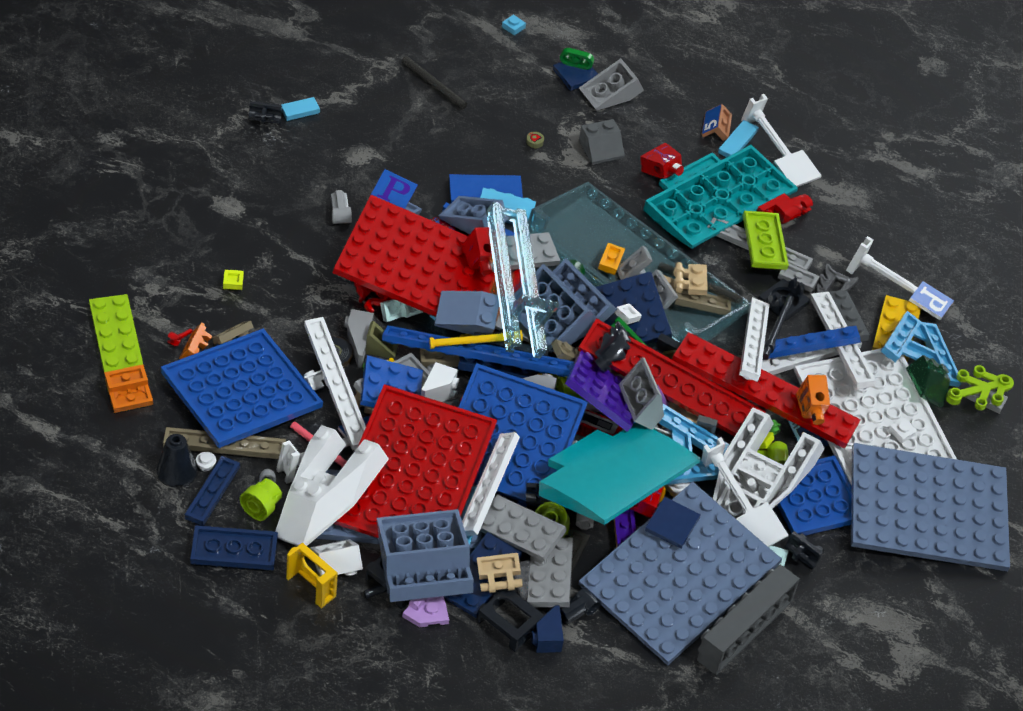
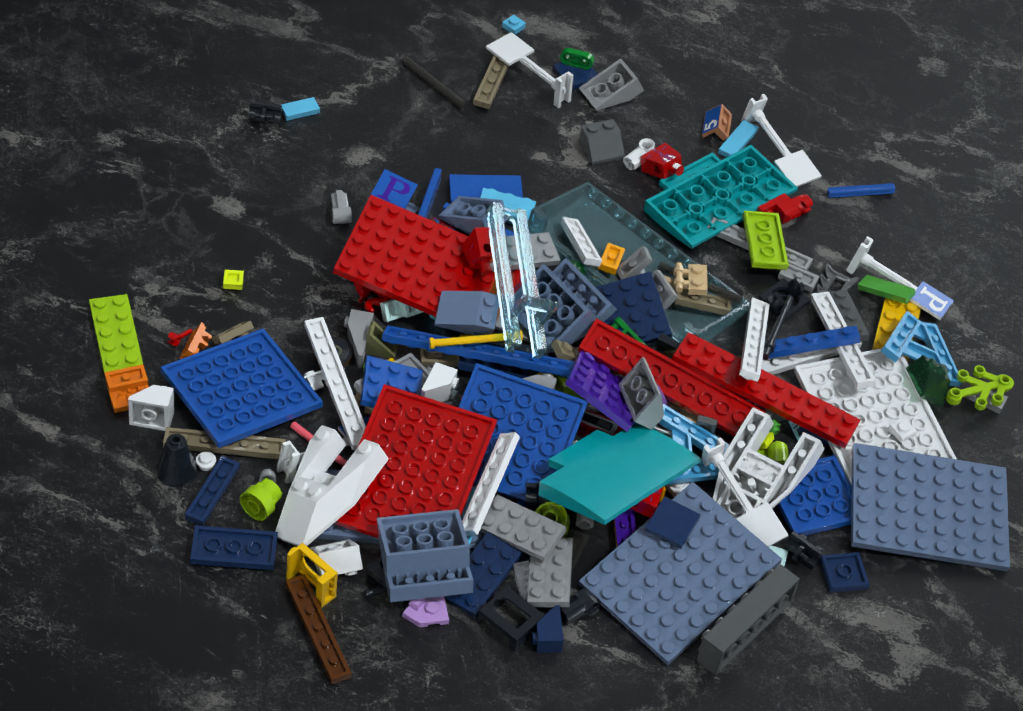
tan plate [477,553,523,593] -> none
olive tile [526,132,544,148] -> none
black plant [595,321,631,373] -> none
white plate [614,303,642,324] -> none
orange torso [796,375,830,425] -> none
none -> white slope [128,385,174,431]
none -> reddish brown plate [285,574,352,684]
none -> blue tile [418,168,442,218]
none -> dark tan plate [473,34,509,109]
none -> white piece [486,32,573,108]
none -> white plate [560,217,602,267]
none -> white piece [623,138,655,170]
none -> dark blue tile [820,552,870,593]
none -> blue axle [827,183,895,198]
none -> bright green tile [858,275,915,304]

